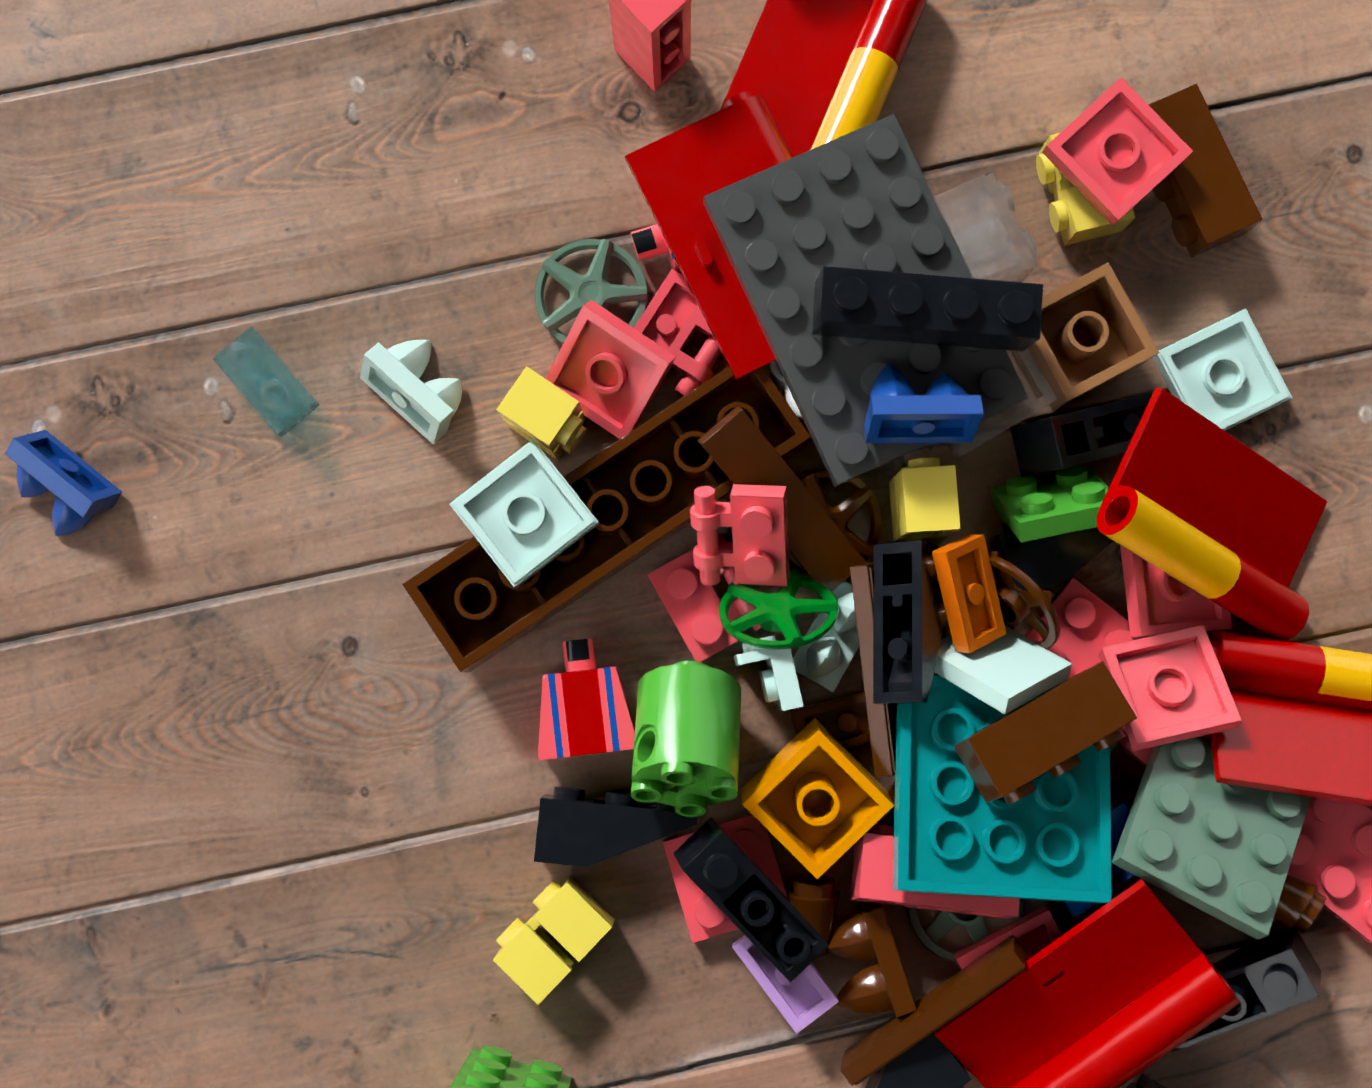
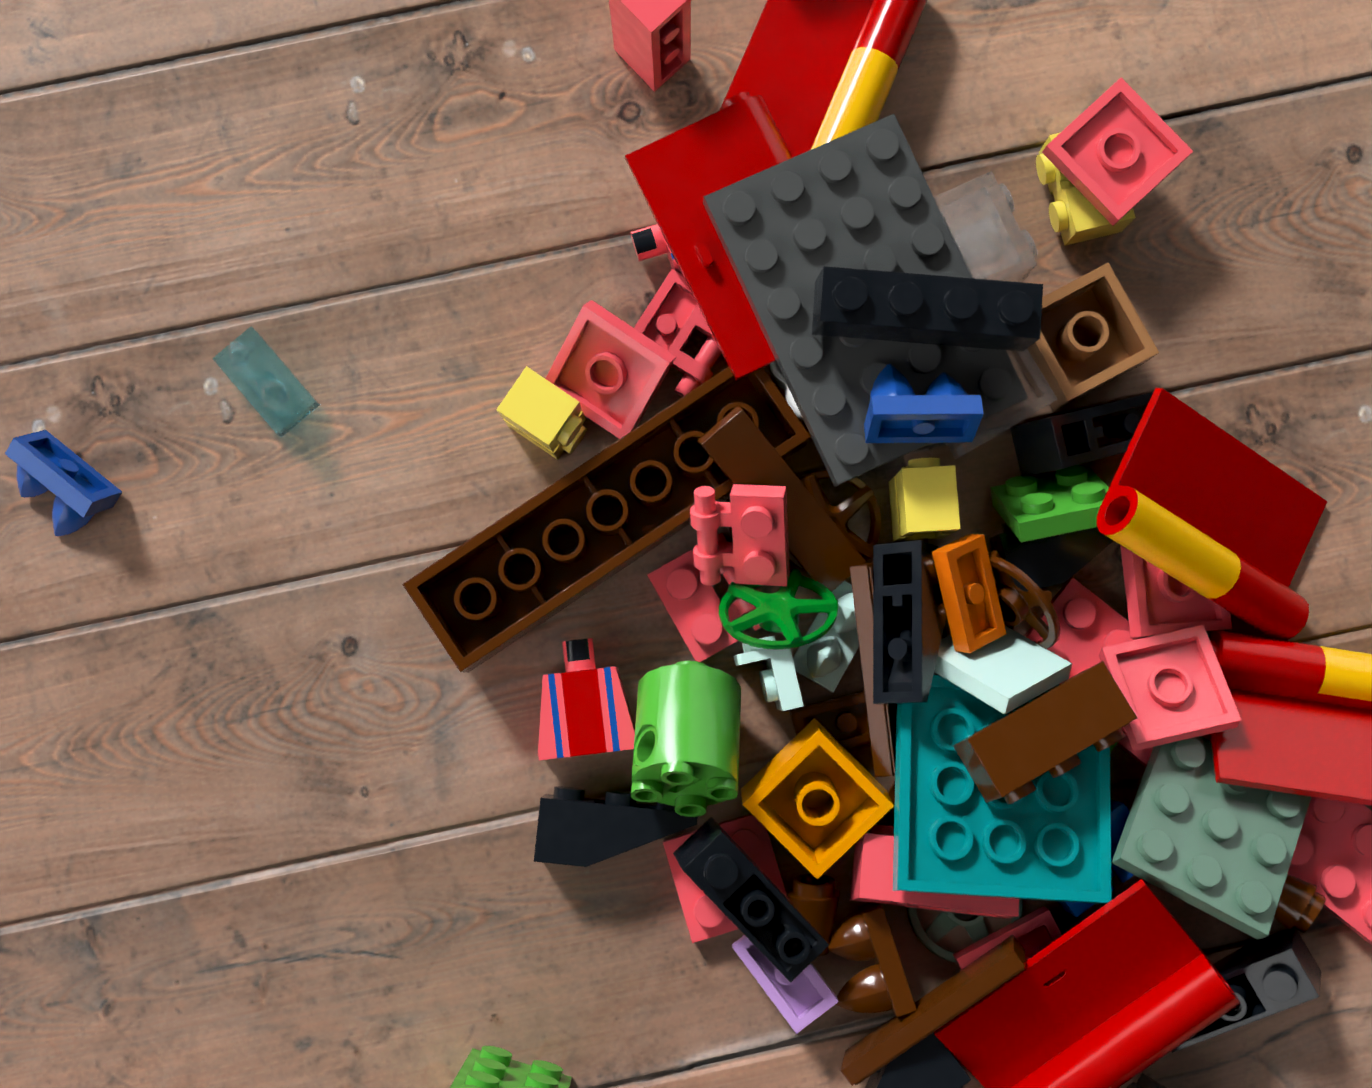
light aqua tile [360,340,462,445] -> none
light aqua tile [449,439,599,588] -> none
light yellow piece [493,876,615,1005] -> none
sand green wheel [535,239,647,343] -> none
reddish brown brick [1149,84,1263,258] -> none
light aqua tile [1153,309,1293,431] -> none

